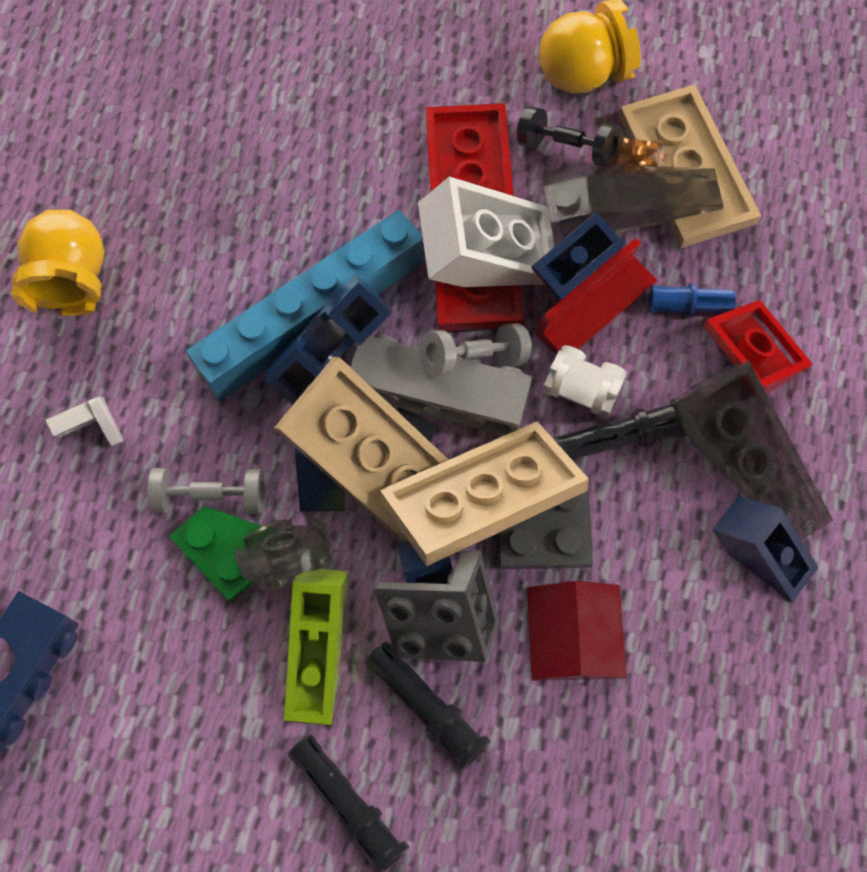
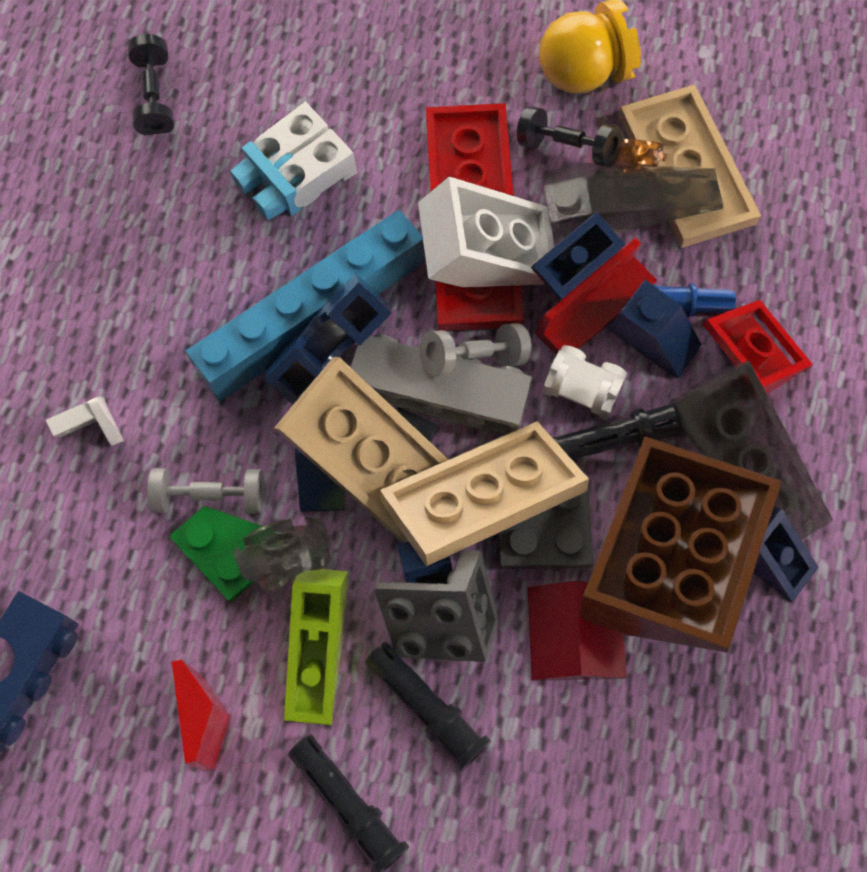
yellow tile [11,209,105,316] -> none
none -> black wheel [128,34,174,136]
none -> red slope [171,659,231,772]
none -> white hips [230,101,357,221]
none -> reddish brown slope [580,437,782,653]
none -> dark blue slope [607,280,702,378]

